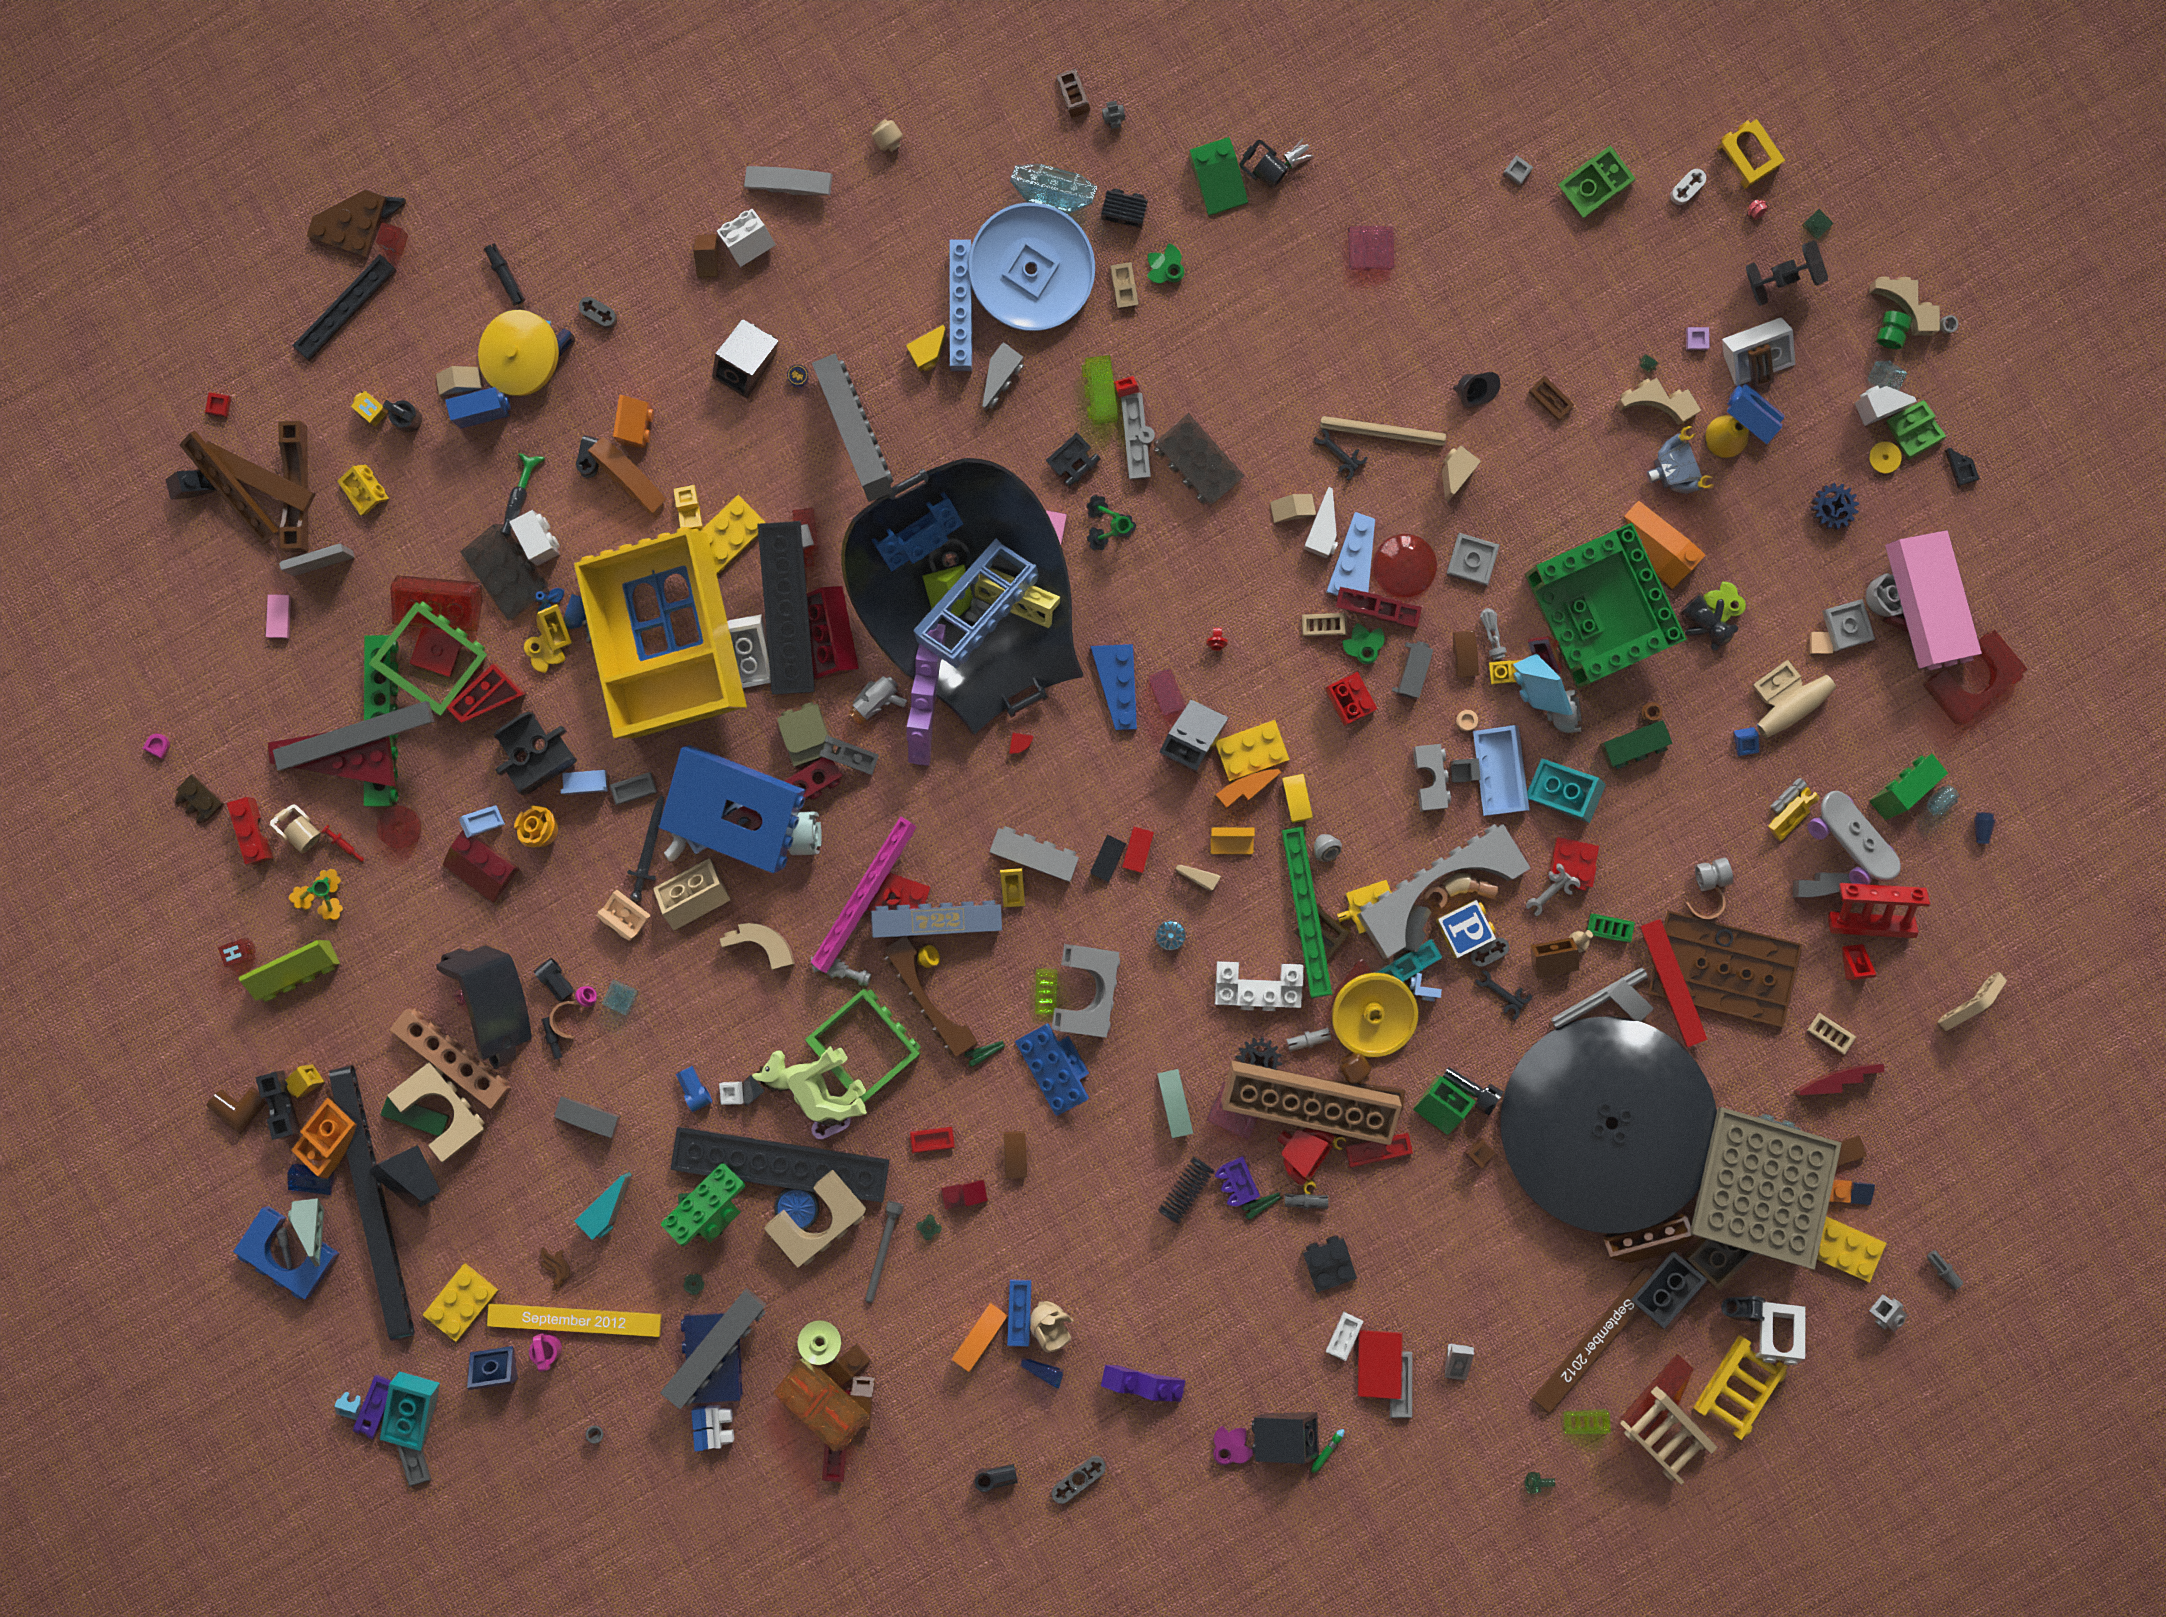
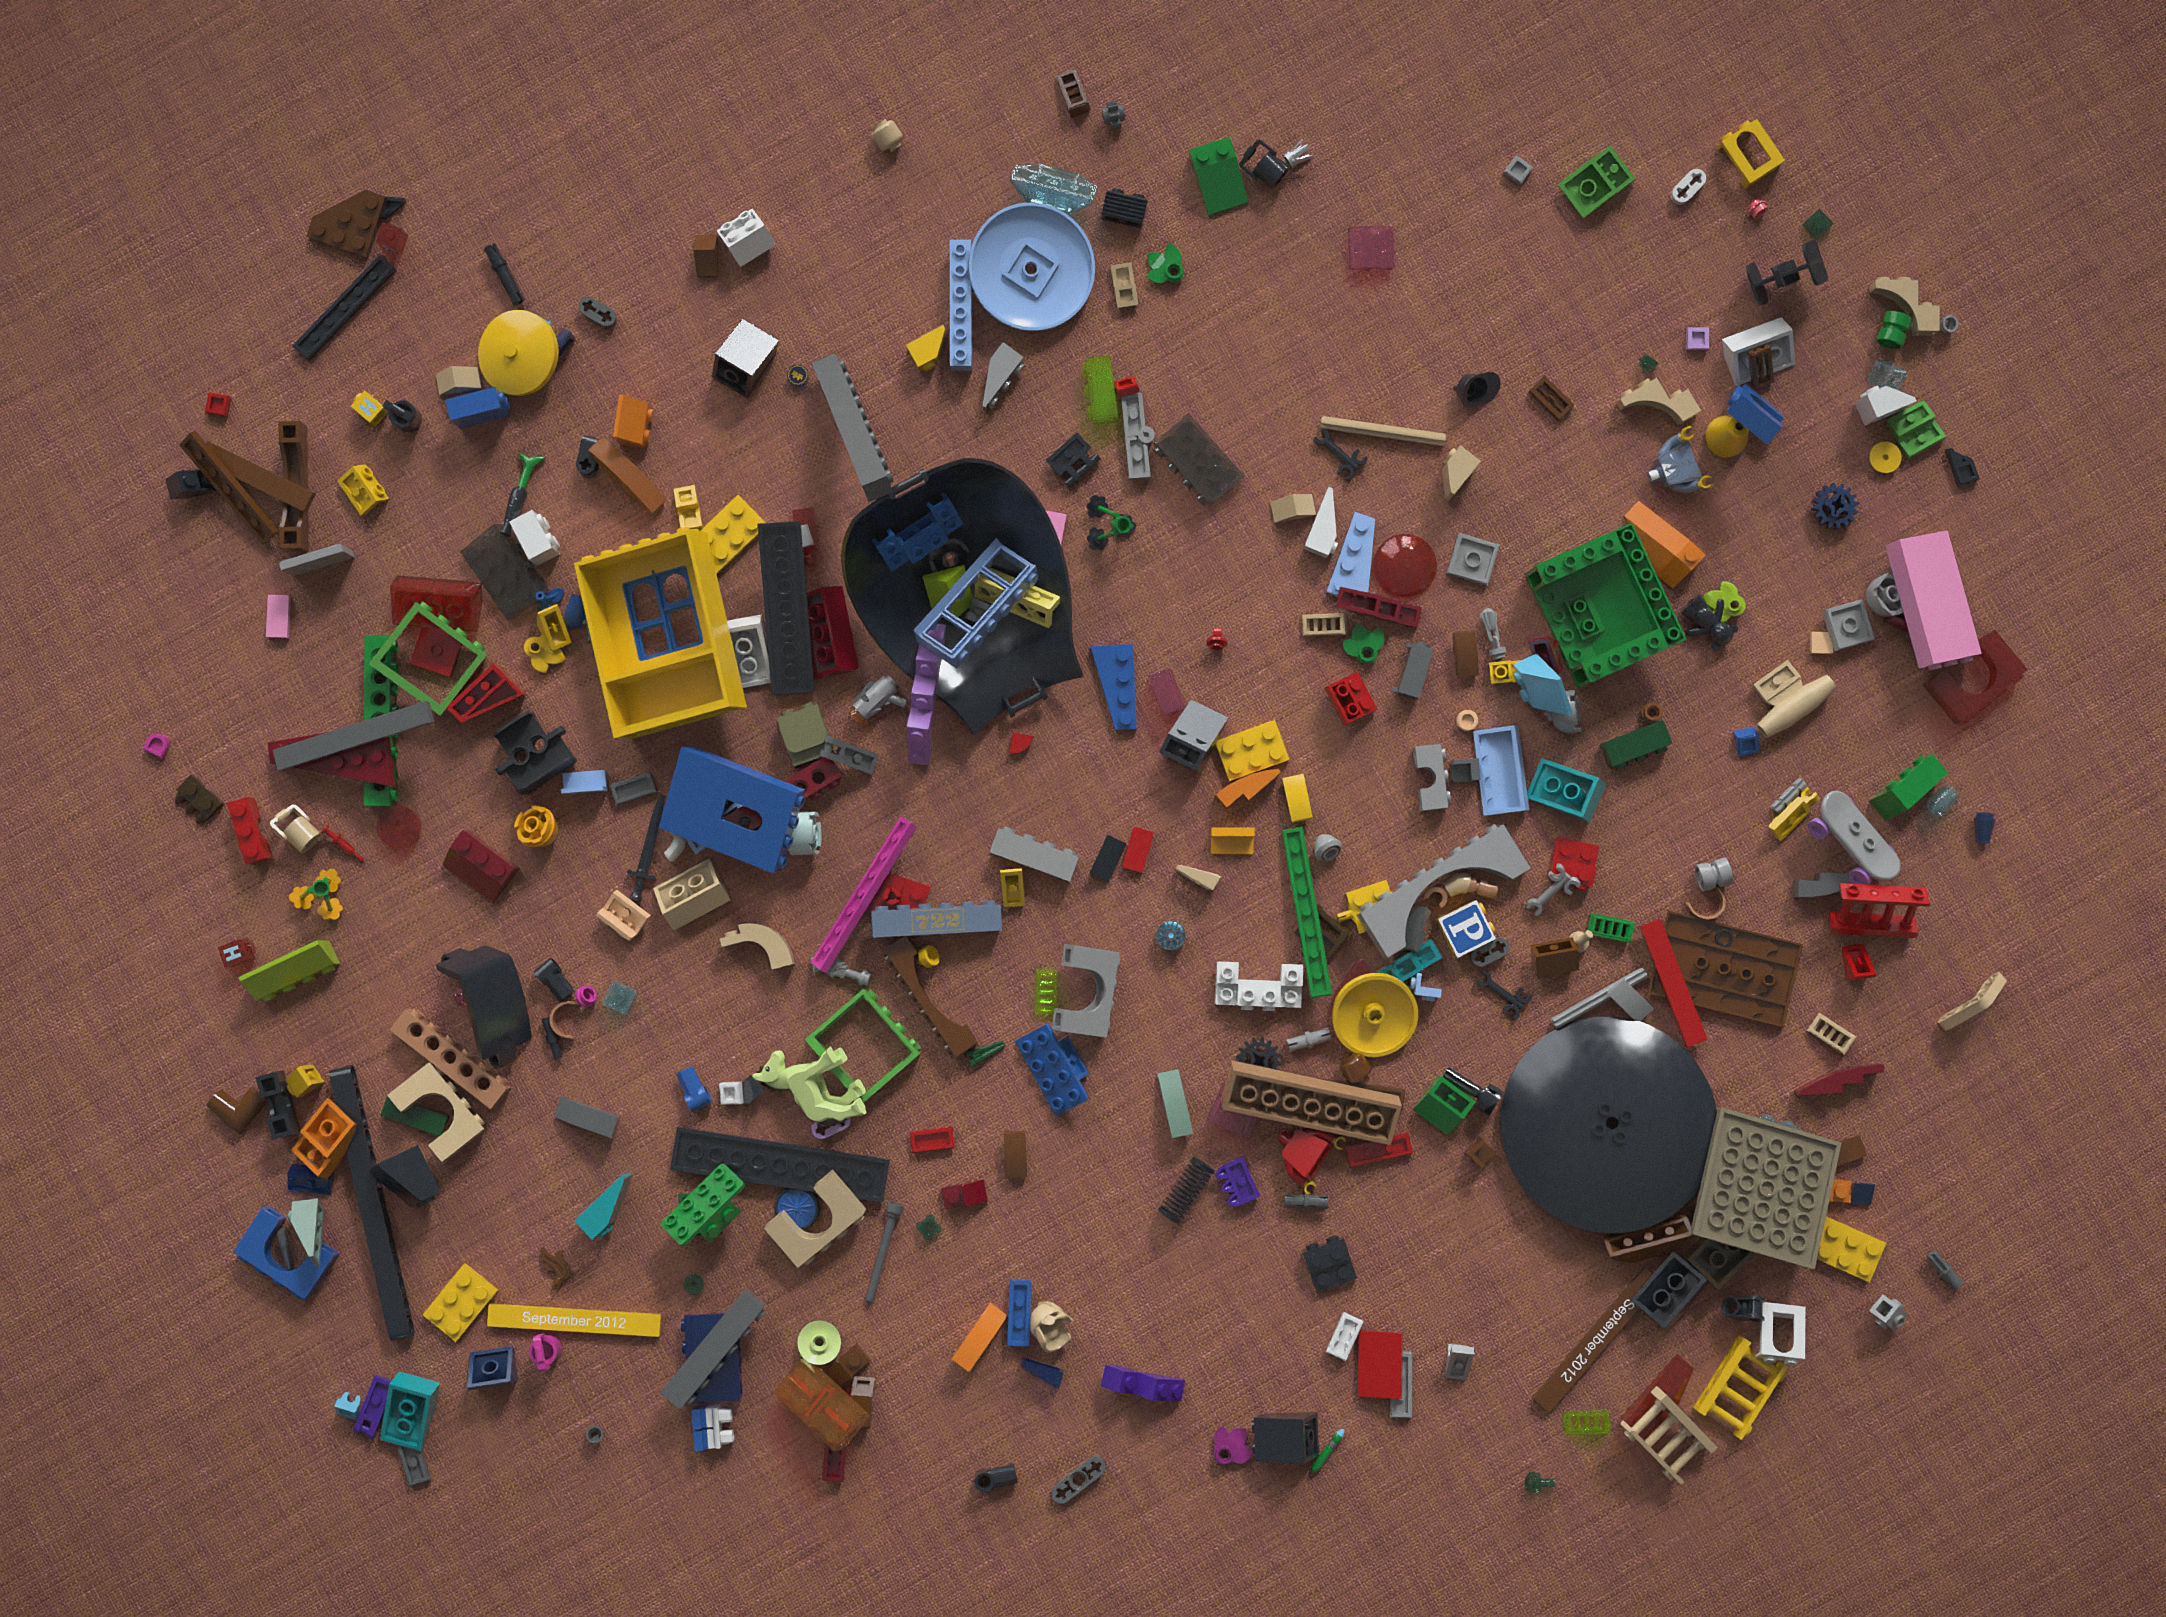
light blue tile [458,805,505,838] -> none
light grey slope [744,166,833,195] -> none
dark green piece [1241,1192,1282,1219] -> none

